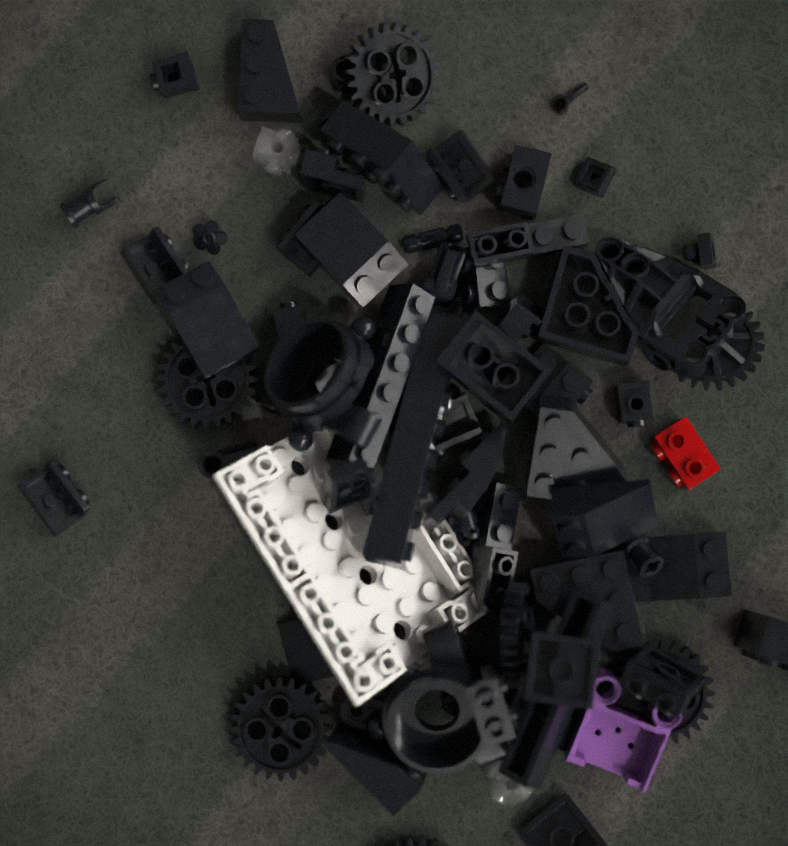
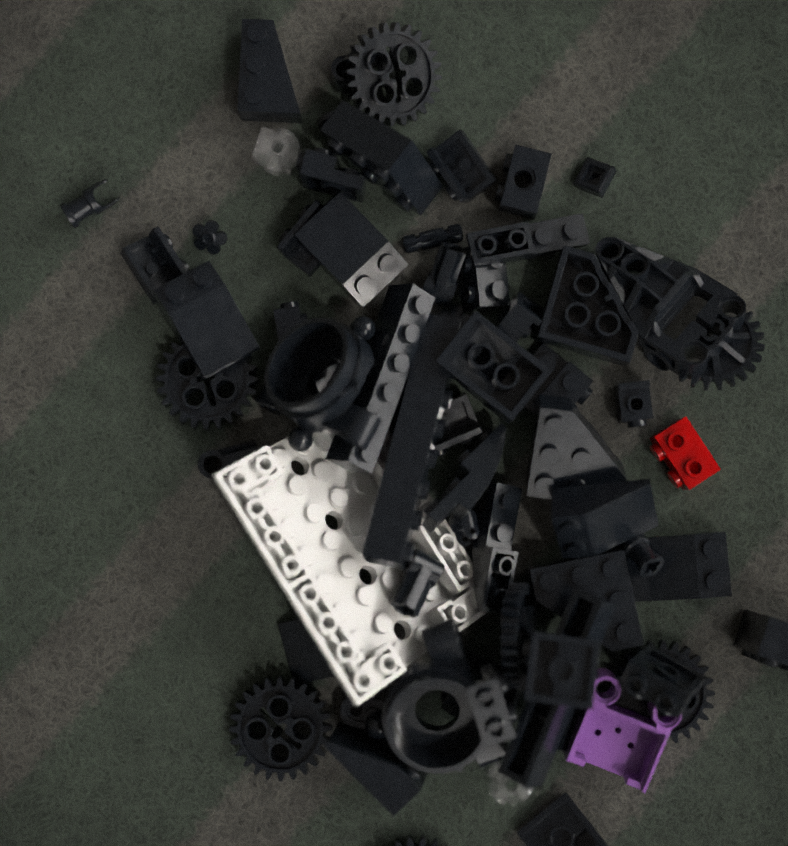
black bracket [17,459,90,537] -> none
black brick [150,52,200,99] -> none
black bracket [324,457,379,516] -> none
black hand [550,82,589,116] -> none
black tile [683,232,717,269] -> none
none -> black piece [391,548,445,618]

